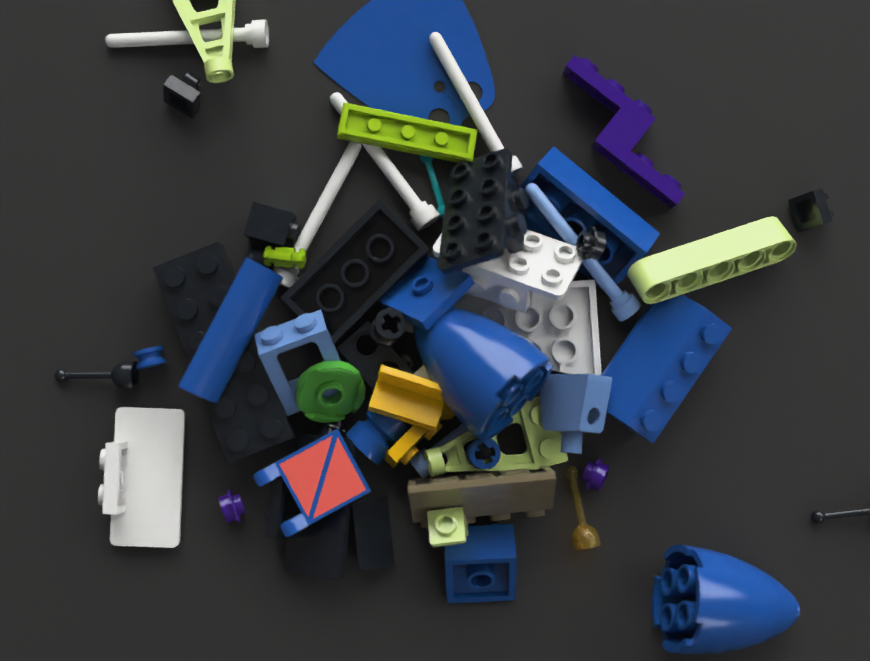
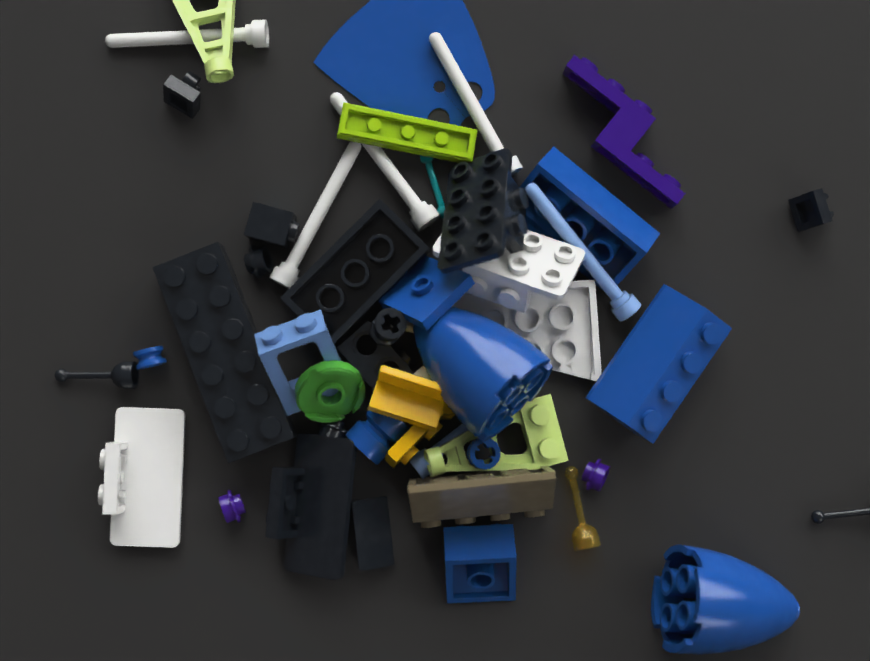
blue brick [178,257,284,403] -> none
coral flag [253,429,371,537] -> none
lime piece [263,246,307,269] -> none
yellowish green bracket [427,506,469,547] -> none
medium blue torso [540,374,612,454] -> none
black plate [576,226,606,260] -> none
yellowish green beam [627,216,797,304] -> none

